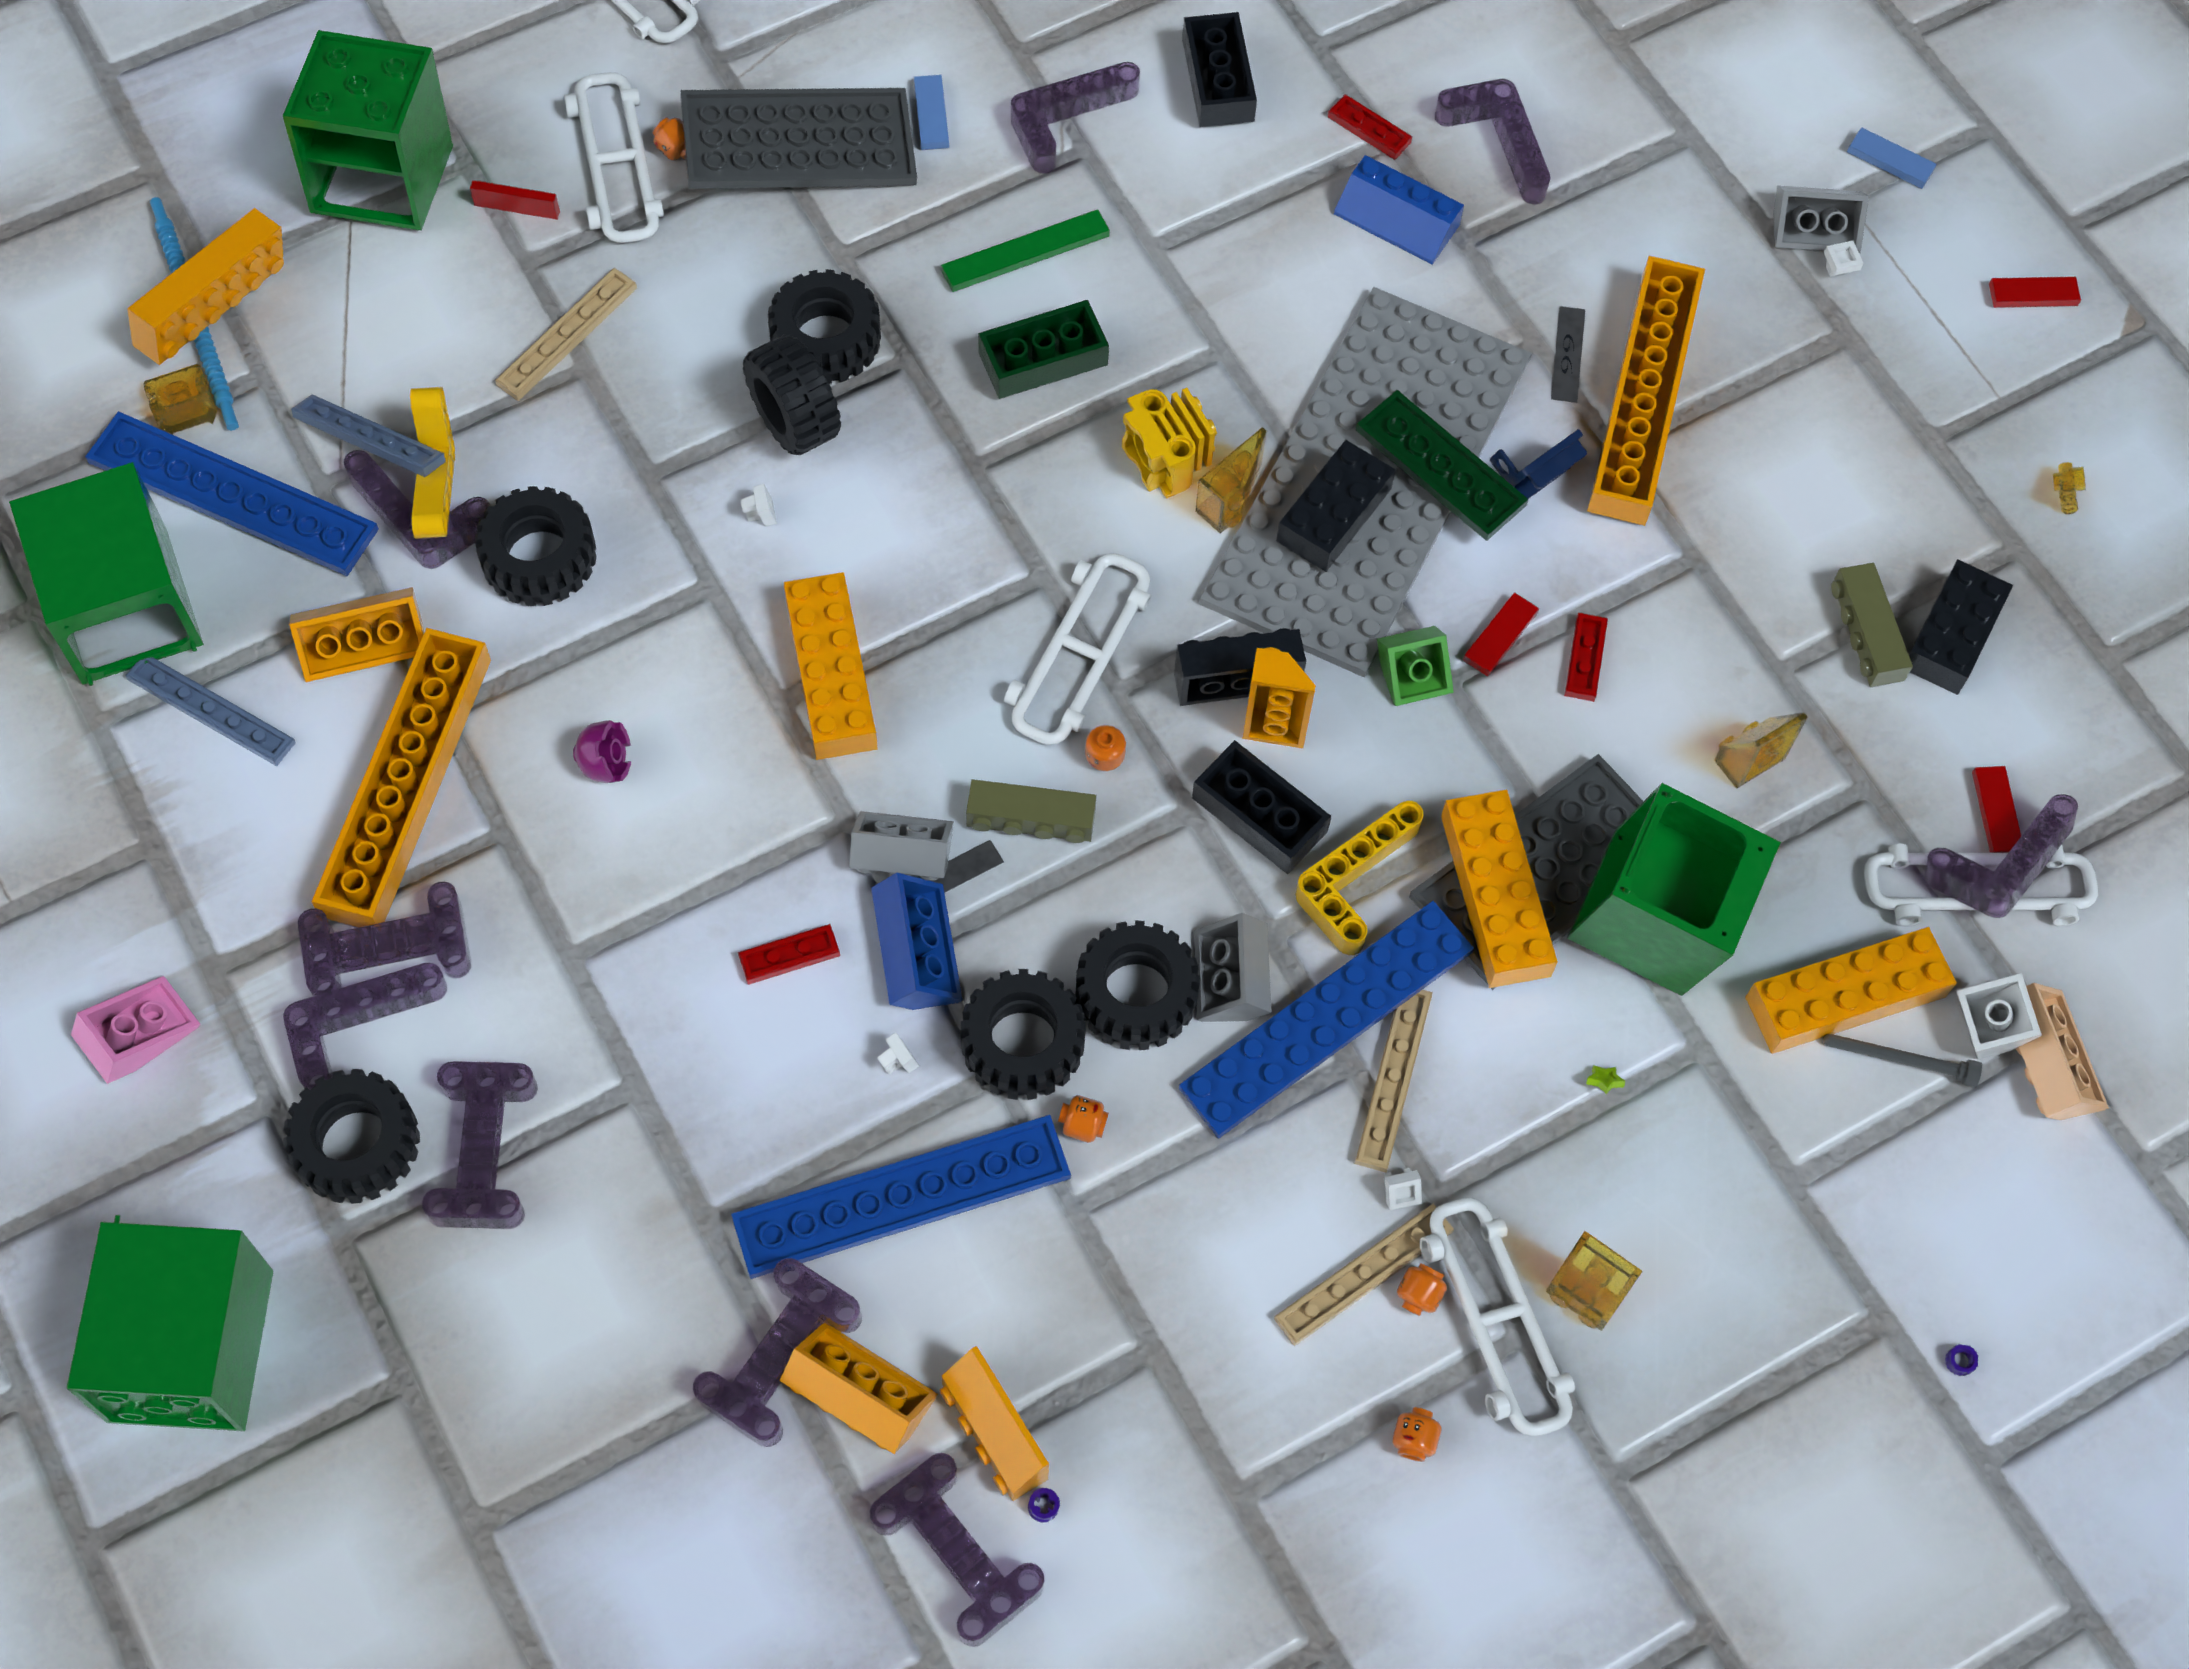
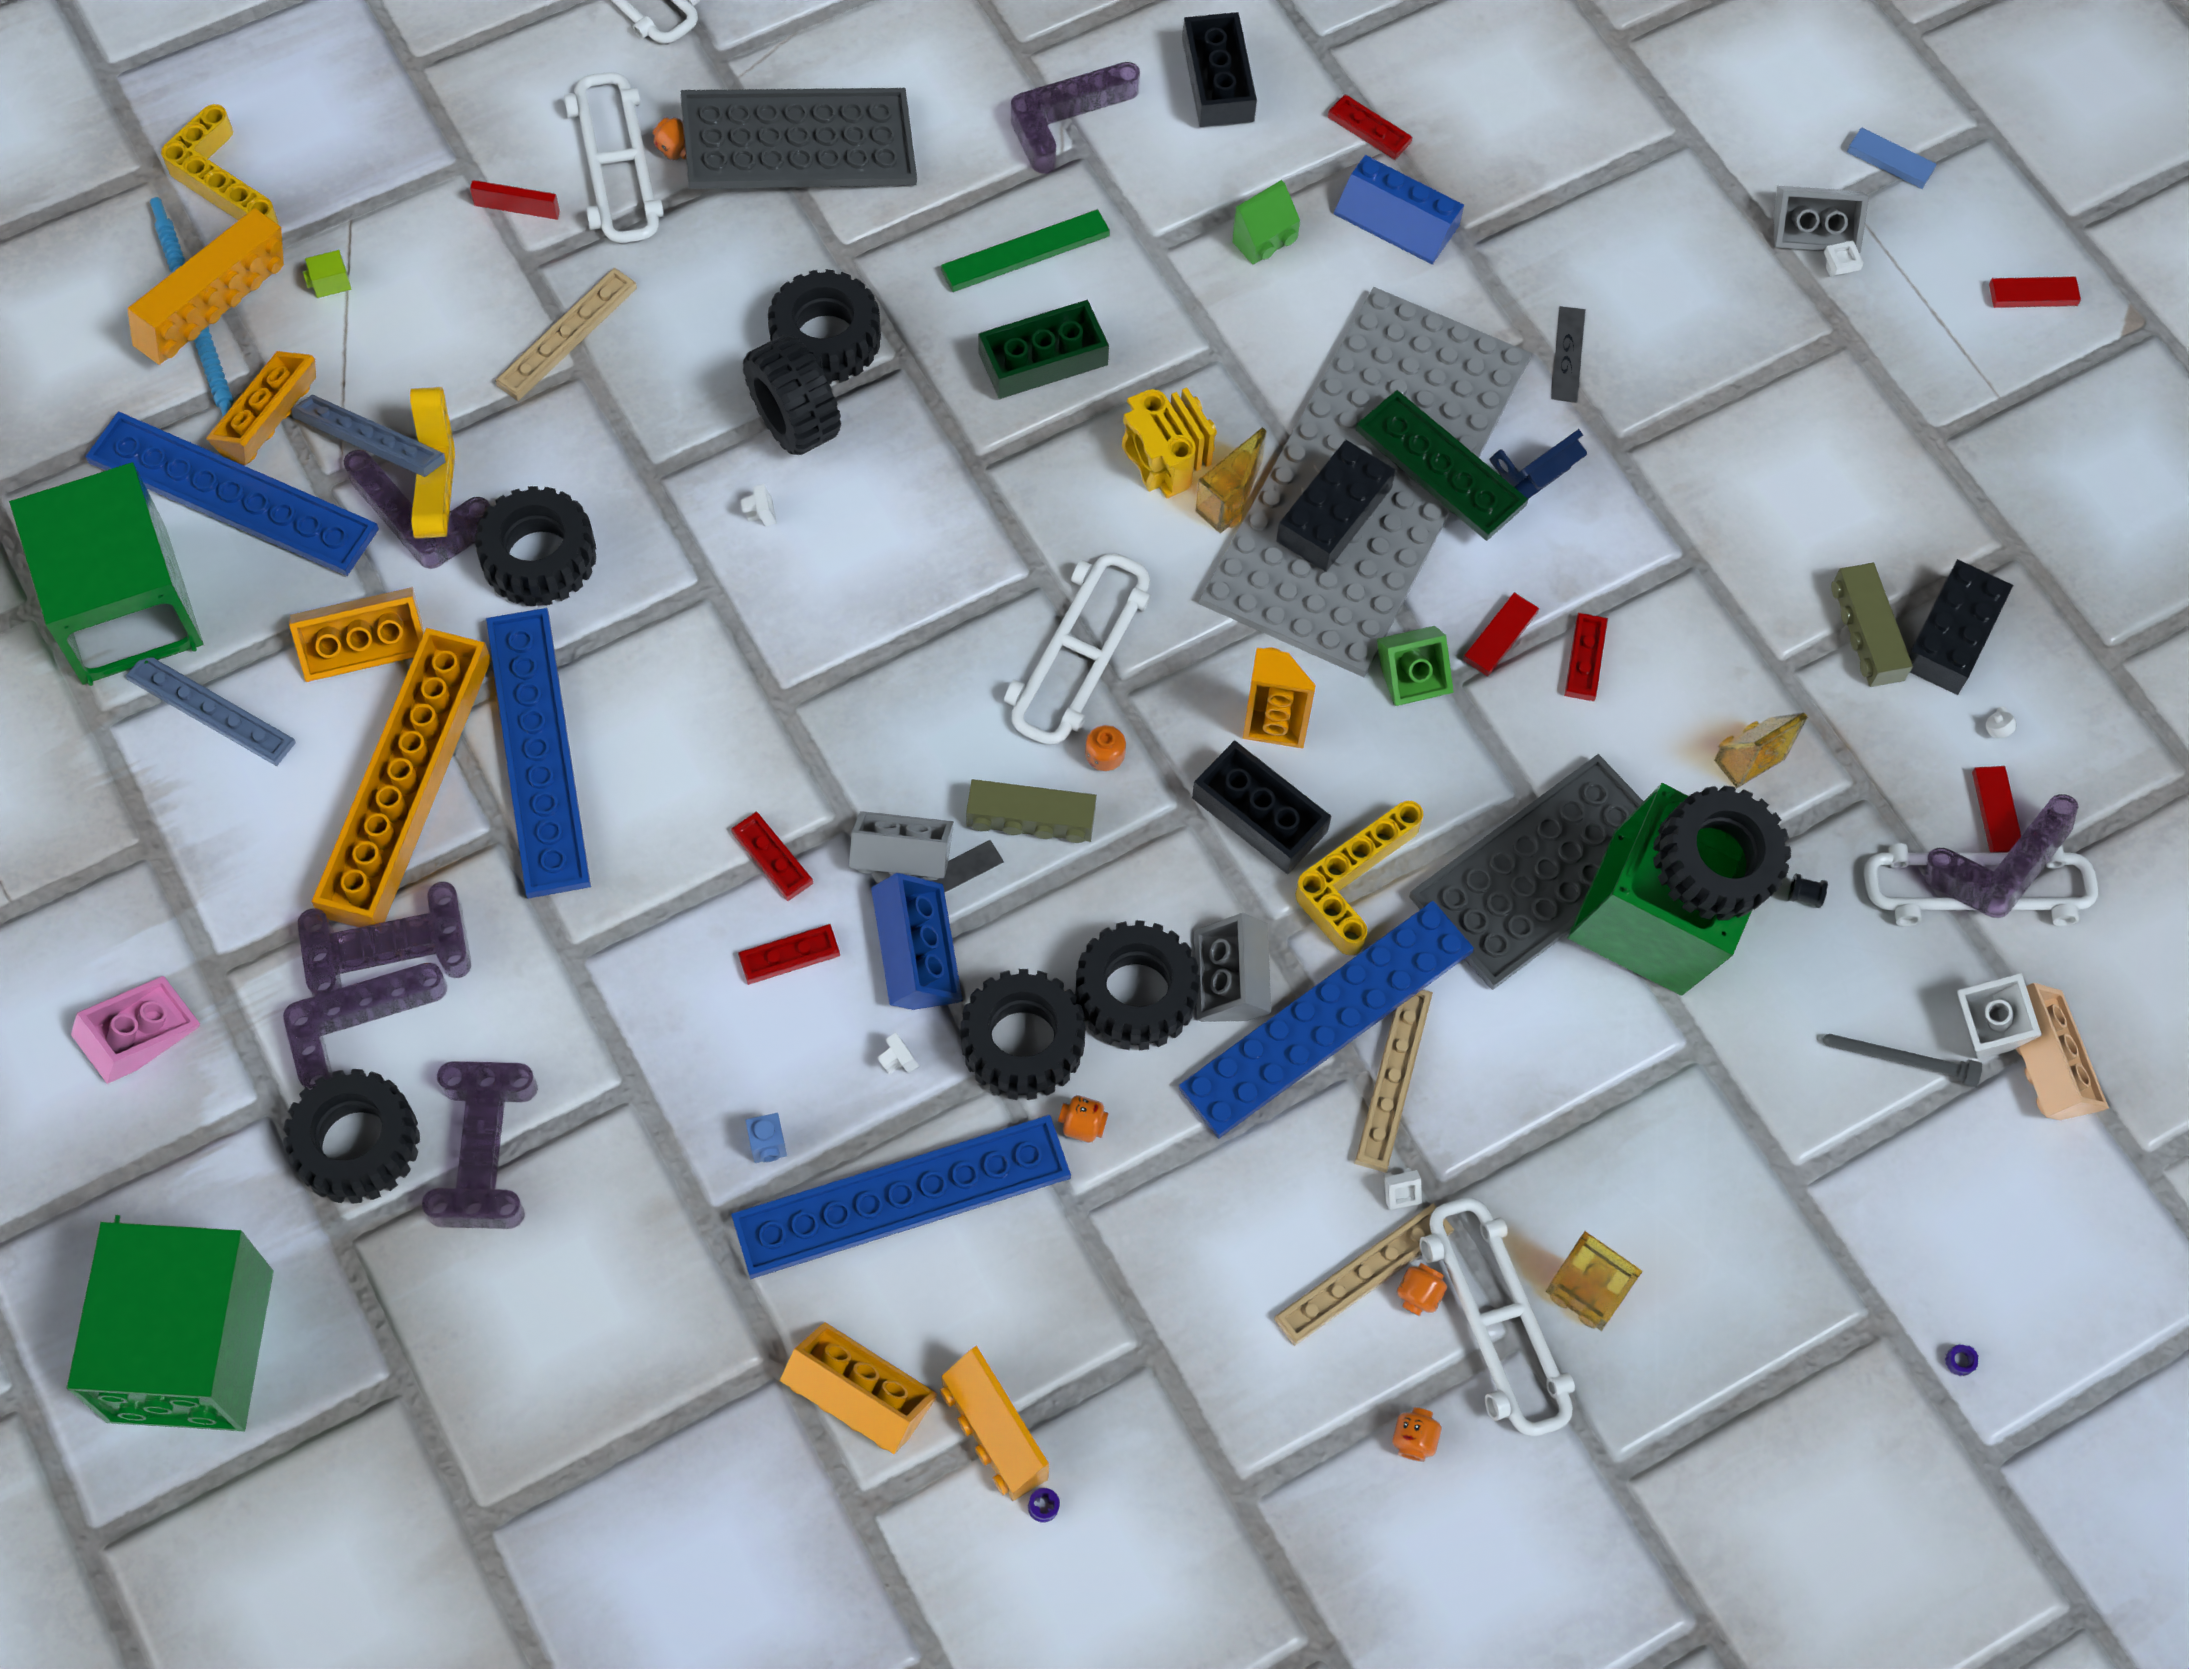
clear yellow slope [143,364,217,435] -> none
green piece [282,30,453,231] -> none
magenta cylinder [573,720,631,783] -> none
clear purple beam [693,1258,862,1447] -> none
light orange brick [784,572,878,760] -> none
clear purple beam [870,1453,1044,1647] -> none
medium blue tile [914,75,949,150] -> none
black brick [1174,628,1306,706] -> none
clear purple beam [1434,79,1551,204] -> none
light orange brick [1441,789,1558,988] -> none
lime piece [1586,1065,1625,1094] -> none
light orange brick [1587,256,1705,526] -> none
light orange brick [1745,927,1957,1054] -> none
clear yellow plate [2053,462,2086,514] -> none
none -> yellow beam [161,104,279,225]
none -> light orange slope [206,351,316,465]
none -> lime brick [303,250,352,298]
none -> blue plate [486,608,591,899]
none -> red tile [731,811,814,901]
none -> medium blue brick [745,1113,787,1163]
none -> bright green slope [1232,180,1300,265]
none -> black tyre [1653,785,1791,921]
none -> black bush [1788,873,1828,908]
none -> white piece [1986,706,2016,738]

